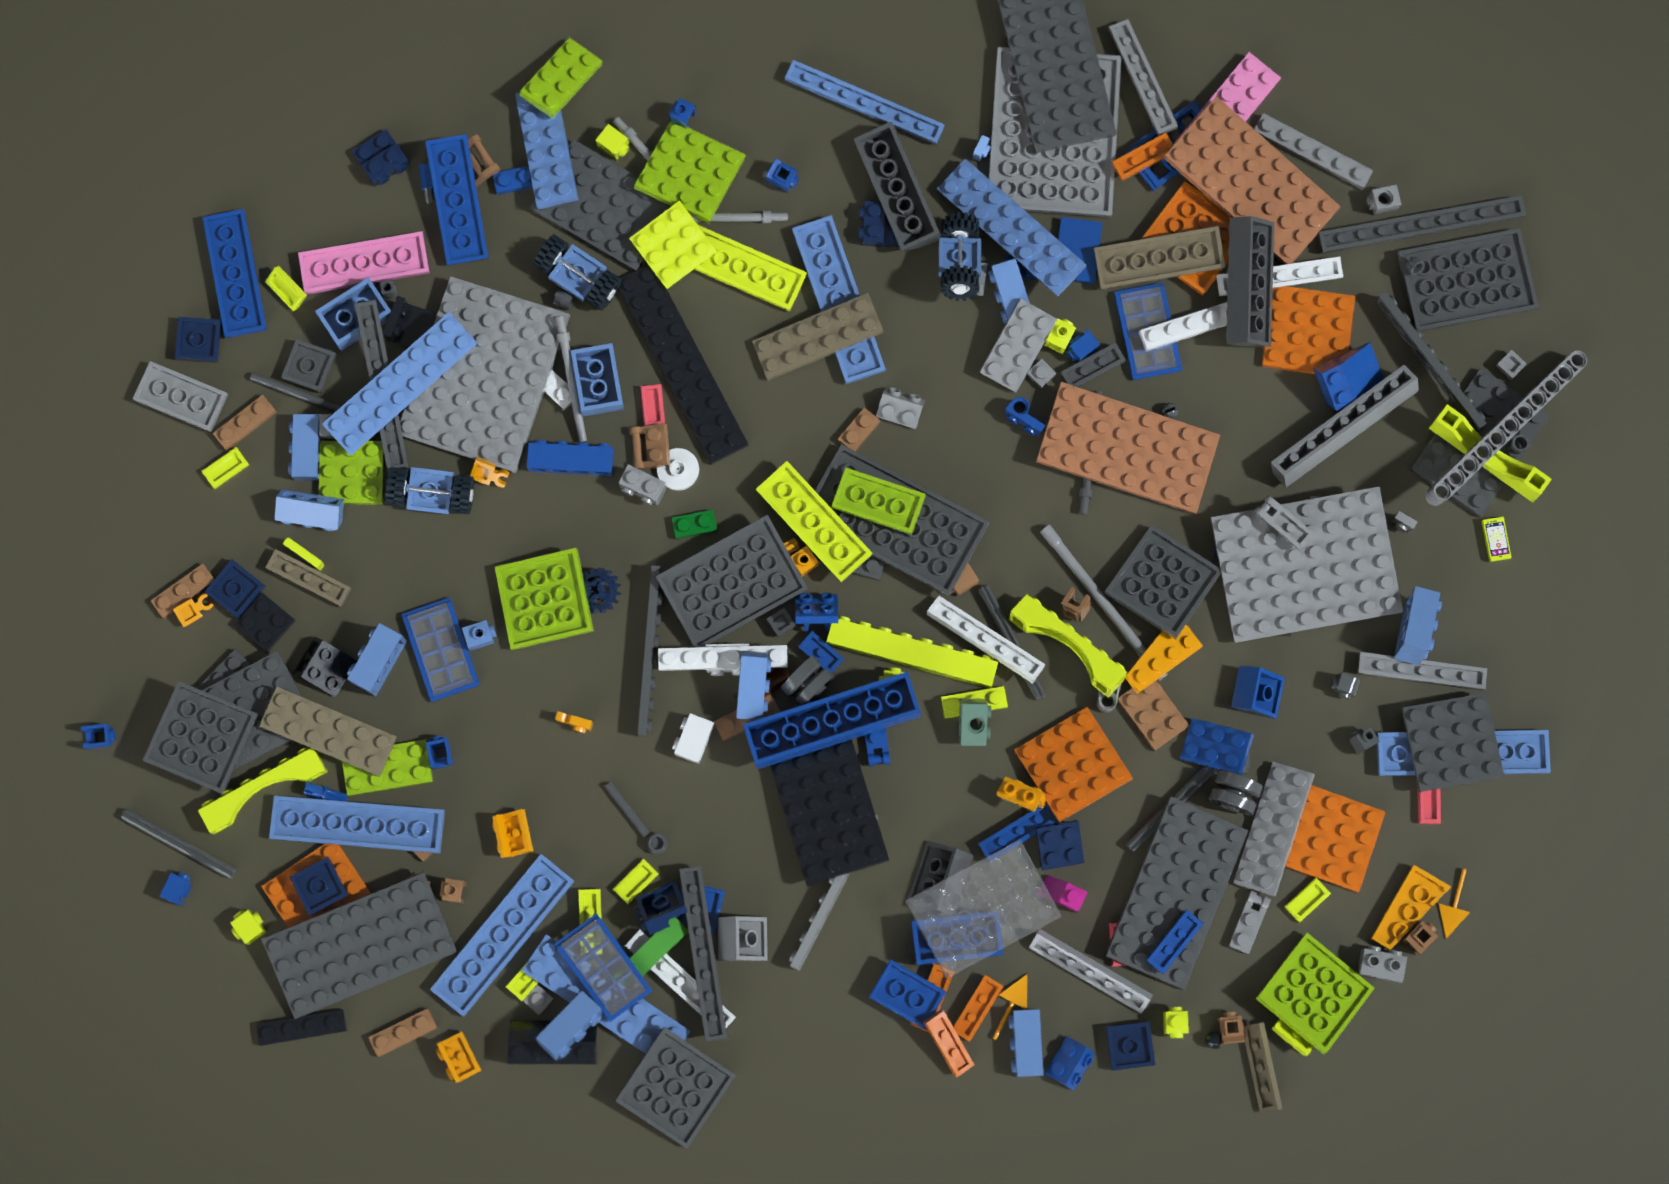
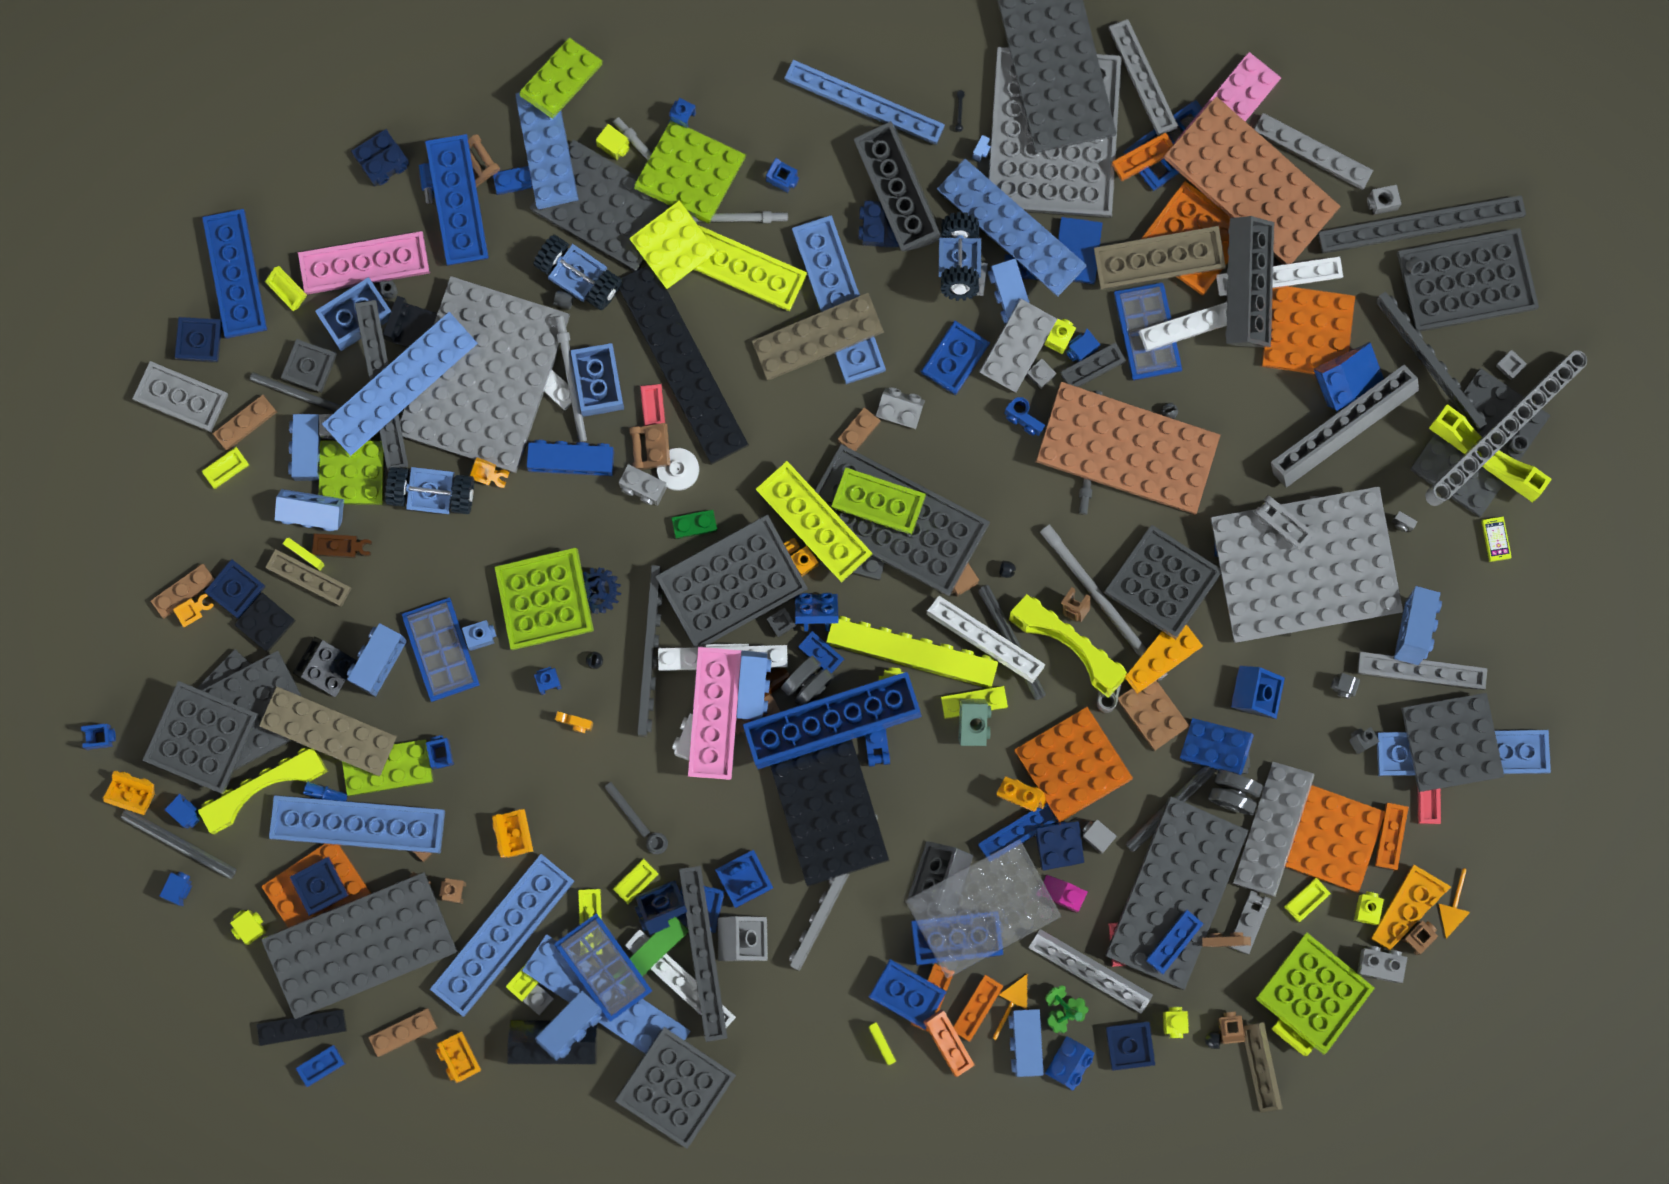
none -> light orange bracket [103,771,155,815]
none -> blue window [165,794,201,829]
none -> blue plate [296,1045,345,1087]
none -> reddish brown plate [312,533,372,558]
none -> blue window [534,667,562,695]
none -> black hinge [586,652,603,669]
none -> bright pink plate [688,647,741,780]
none -> blue plate [715,850,773,908]
none -> neon yellow tile [869,1022,896,1065]
none -> blue tile [921,320,990,395]
none -> black hinge [955,90,965,132]
none -> black hinge [999,560,1016,578]
none -> bright green plant [1045,985,1089,1033]
none -> light grey brick [1081,820,1117,854]
none -> medium nougat plate [1202,932,1251,947]
none -> neon yellow brick [1354,891,1384,925]
none -> orange plate [1375,803,1409,871]

